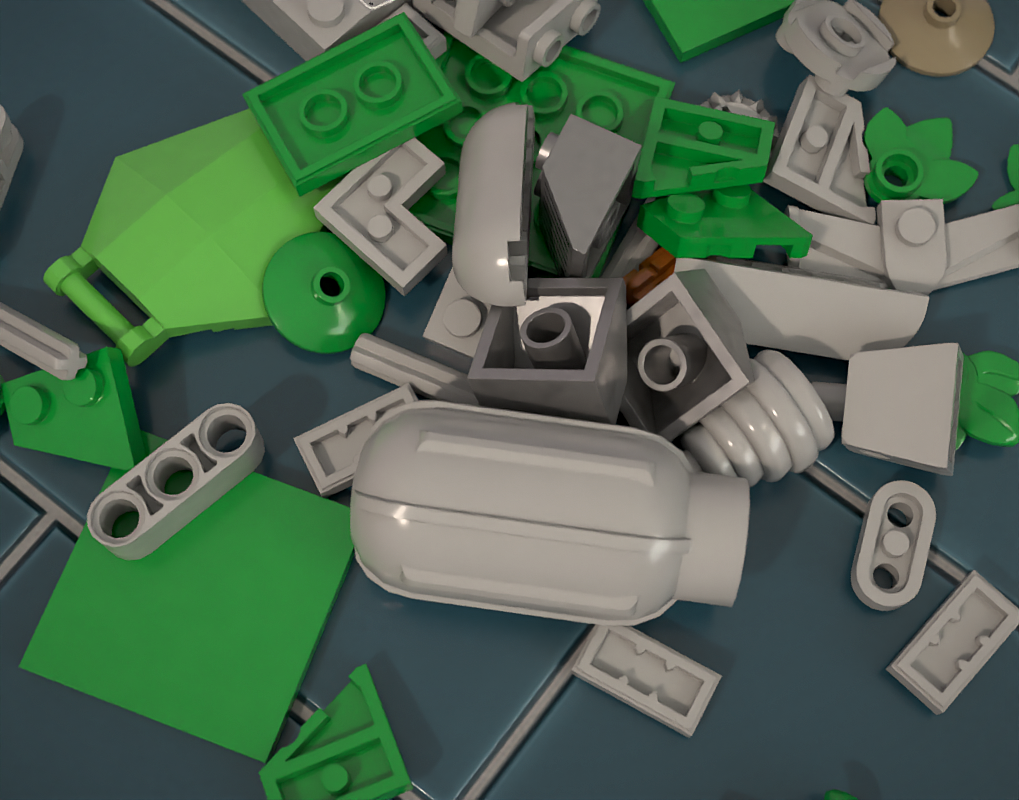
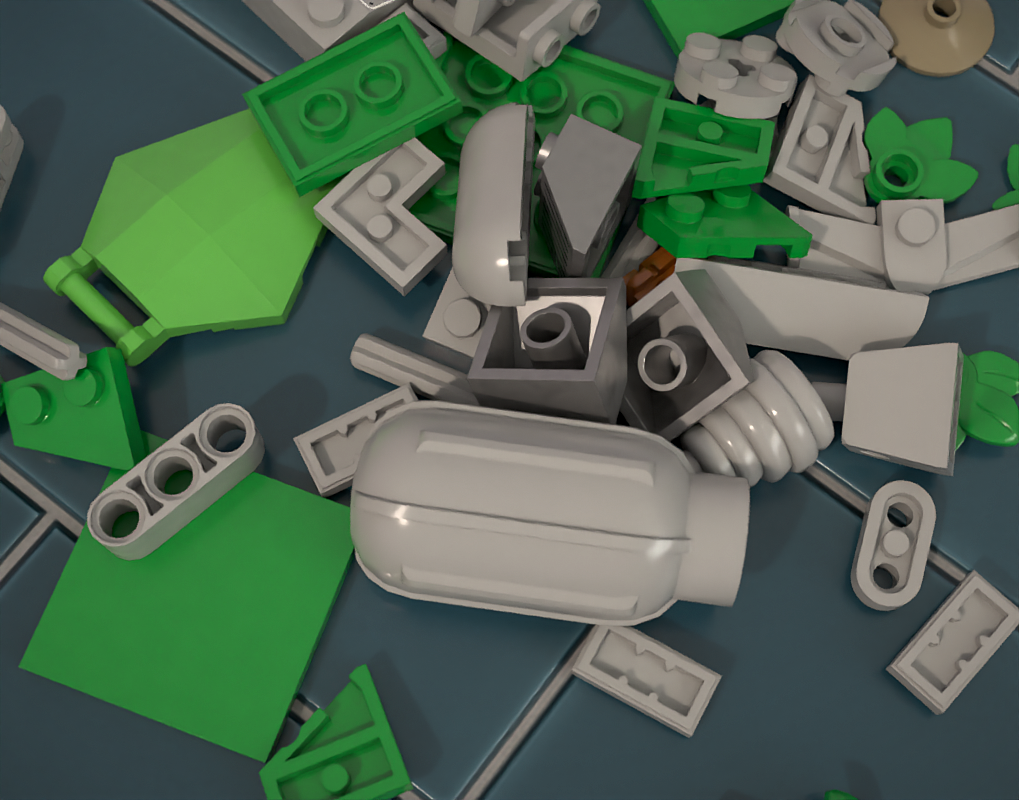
green dish [262,232,385,354] -> none
none -> light grey plate [674,33,797,119]

